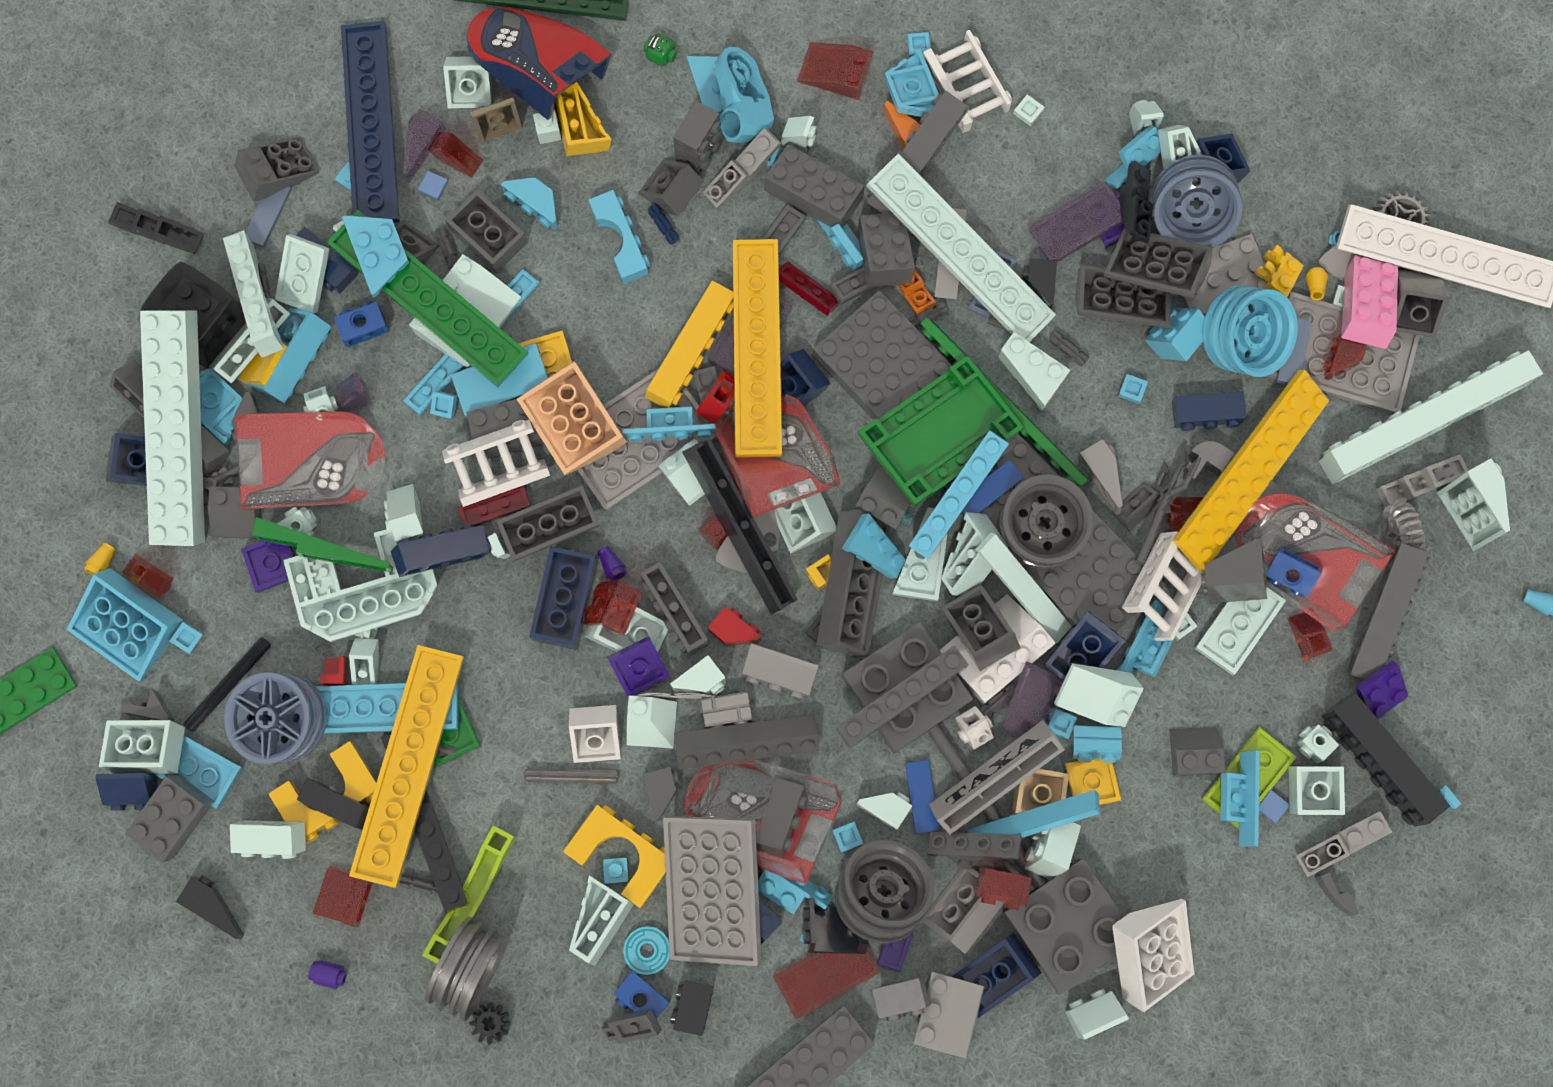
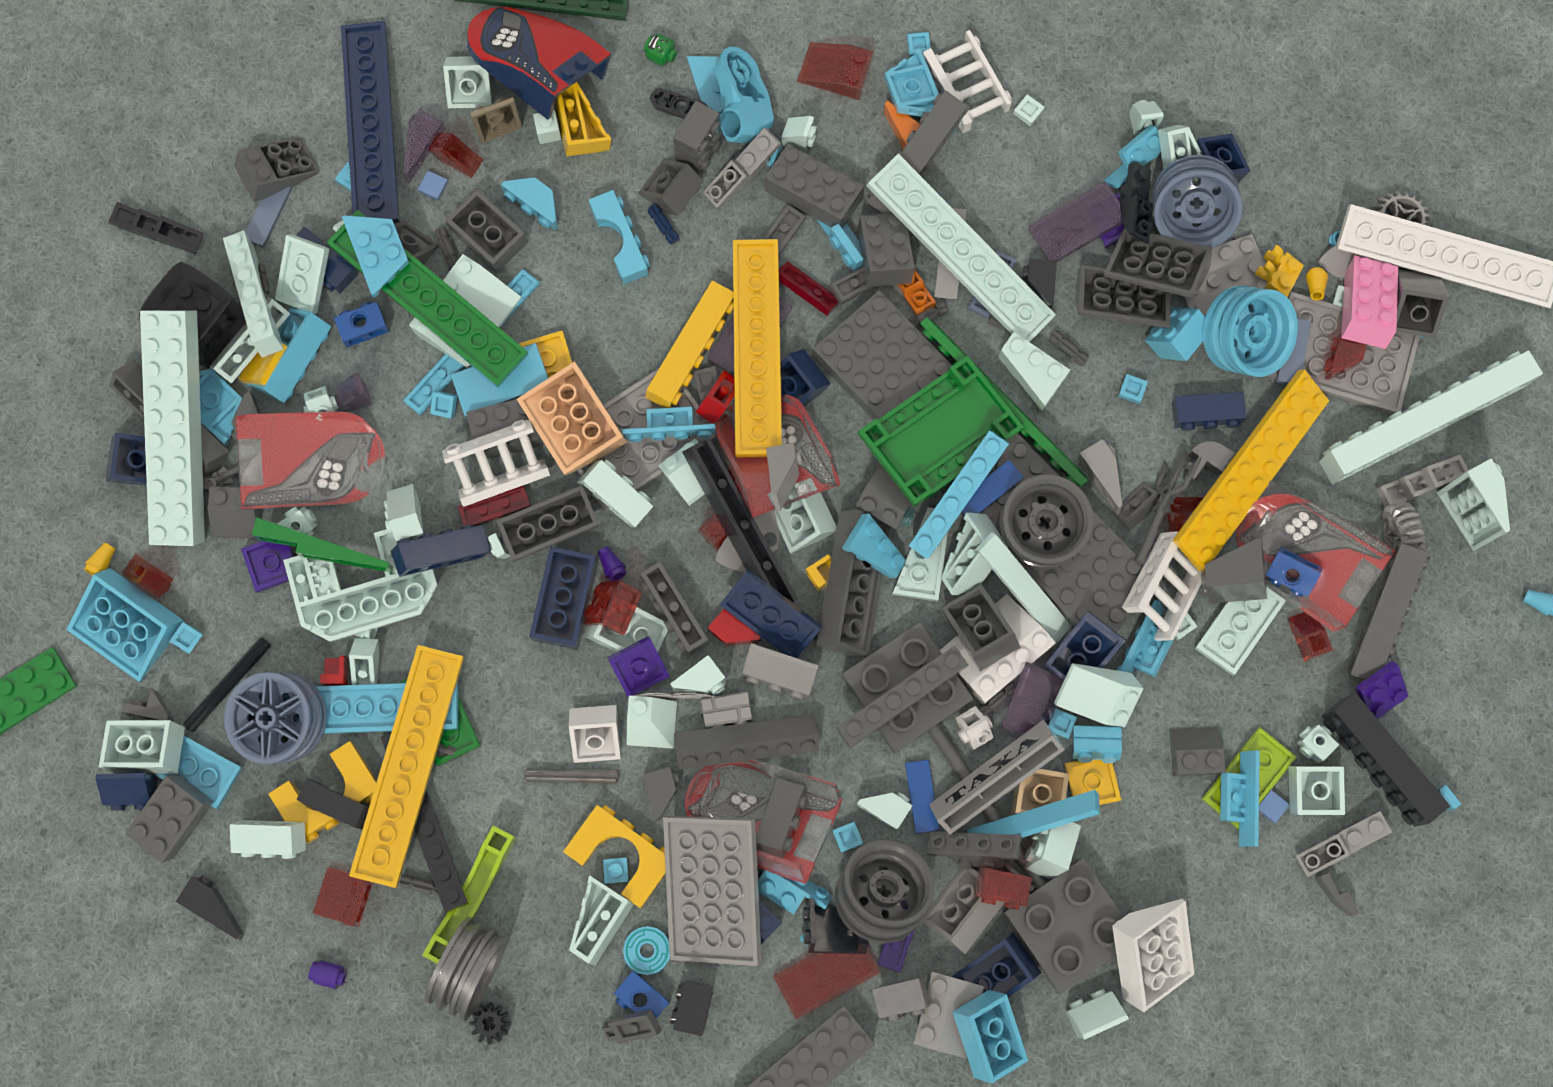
none -> light aqua wedge [576,460,653,527]
none -> black beam [650,88,708,119]
none -> dark blue plate [720,569,823,658]
none -> light grey slope [766,442,803,511]
none -> medium azure brick [952,990,1028,1084]

